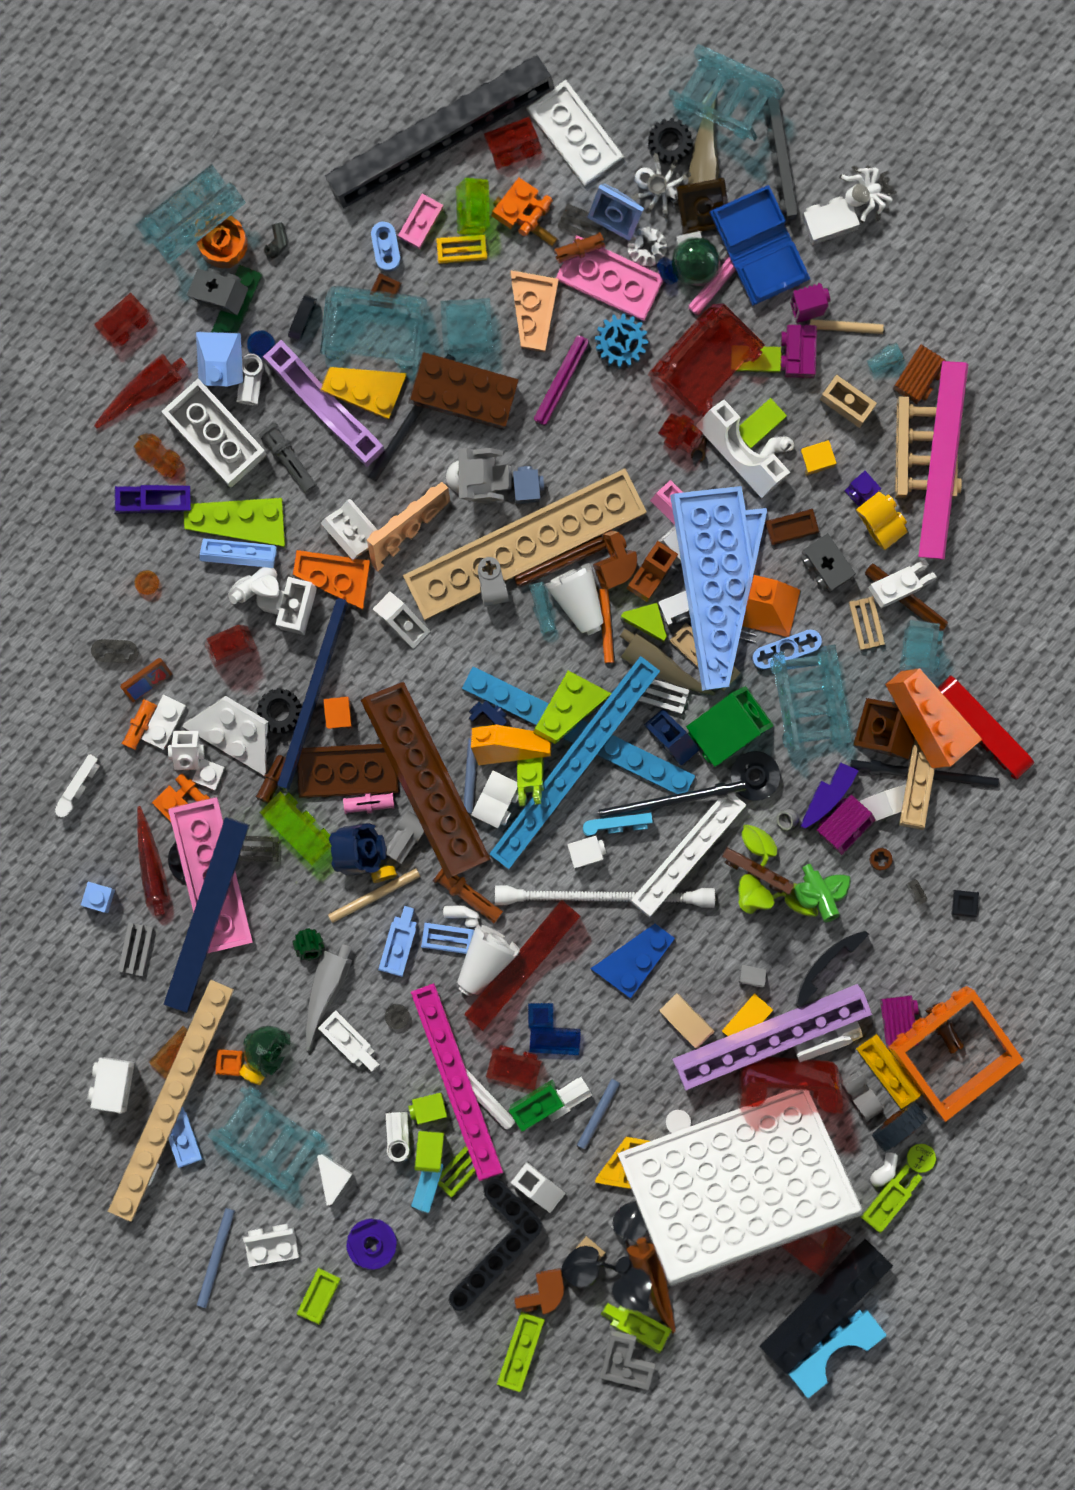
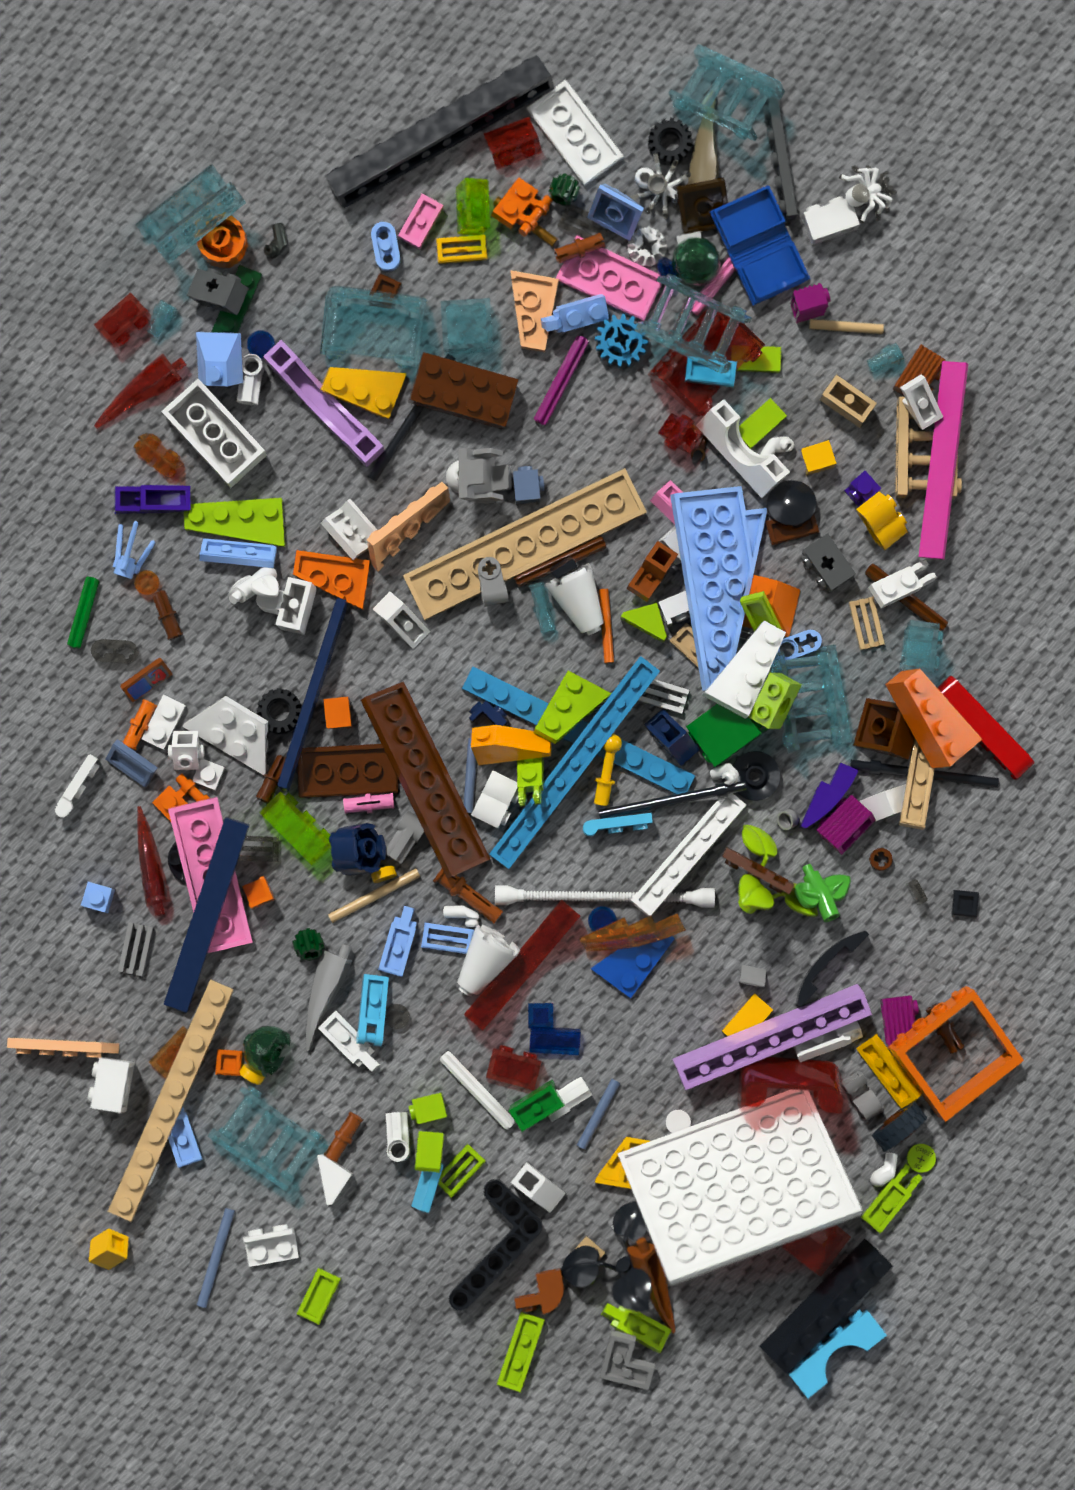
clear red torso [205,624,257,668] -> none
dark grey pin [259,423,317,493] -> none
black beam [288,294,317,342] -> none
dark purple plate [346,1218,397,1270] -> none
dark pink tile [411,983,503,1181] -> none
white brick [567,836,606,869] -> none
dark orange brick [593,531,637,589] -> none
dark tan piece [619,629,715,696] -> none
tan slope [659,993,715,1049] -> none
magenta brick [780,324,817,378] -> none
none -> light nougat wing [7,1038,119,1058]
none -> green axle [67,577,99,649]
none -> yellow panel [89,1228,129,1270]
none -> sand blue tile [106,739,158,788]
none -> light blue plant [112,521,155,579]
none -> clear light blue cone [146,300,178,338]
none -> reddish brown axle [152,590,183,640]
none -> orange panel [242,876,275,909]
none -> dark orange pin [324,1111,364,1163]
none -> medium azure plate [356,974,389,1047]
none -> light blue hinge [541,294,609,333]
none -> dark green gear [549,174,580,206]
none -> black tile [549,556,577,579]
none -> clear orange slope [579,914,686,951]
none -> clear blue piece [588,906,617,935]
none -> yellow pin [594,734,622,806]
none -> clear light blue fence [635,274,752,374]
none -> medium azure tile [685,356,737,388]
none -> white wing [702,621,786,719]
none -> white arm [710,763,739,785]
none -> lime tile [740,591,782,632]
none -> lime brick [749,673,802,729]
none -> black dish [767,480,817,528]
none -> white slope [900,375,943,430]

